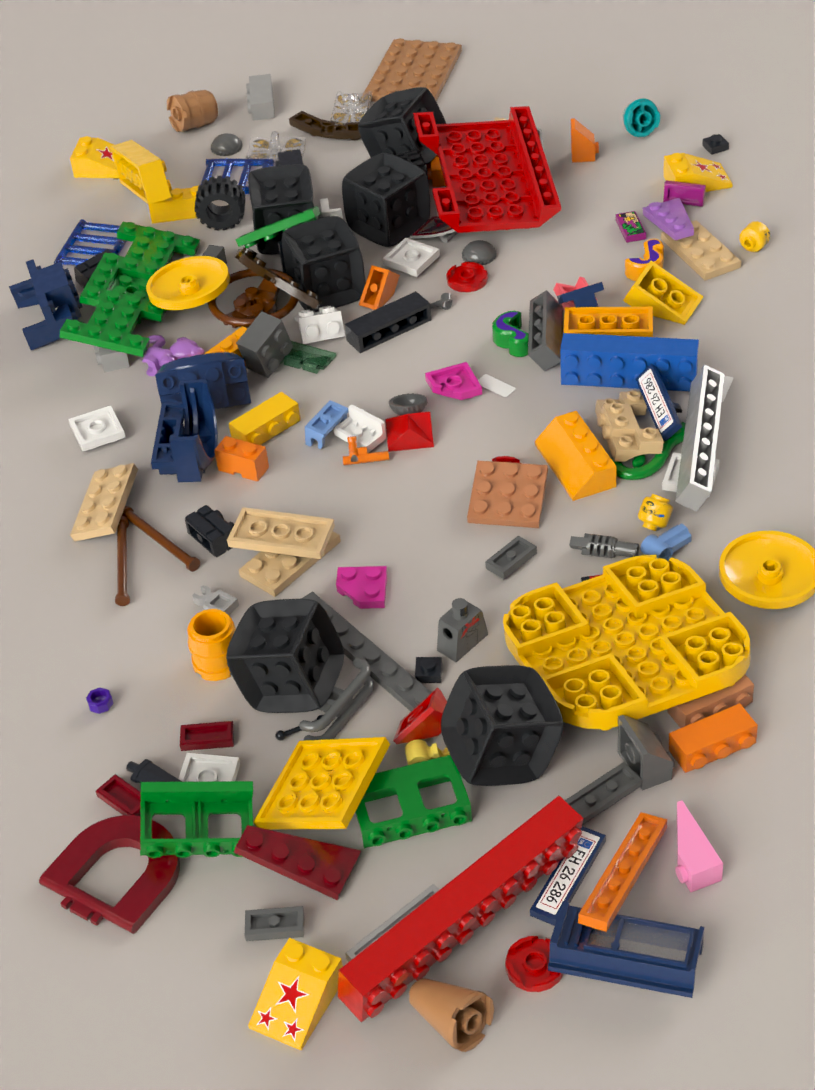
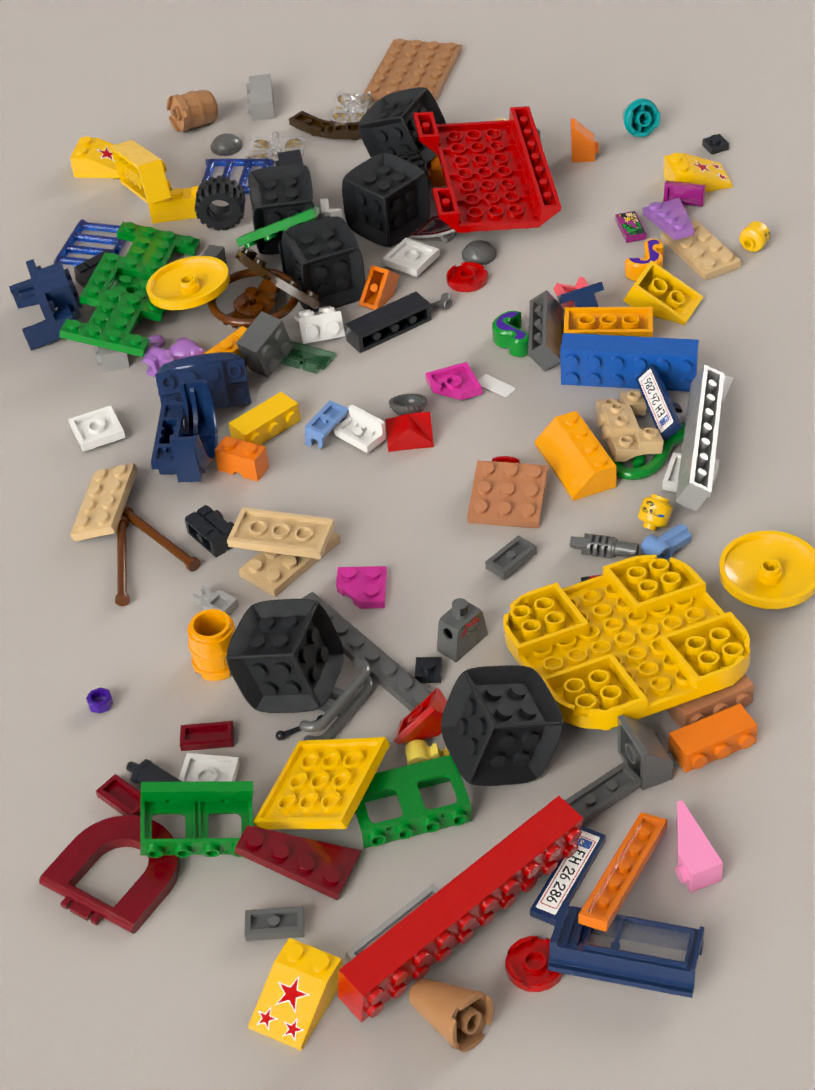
orange hose [342,436,389,465] -> none

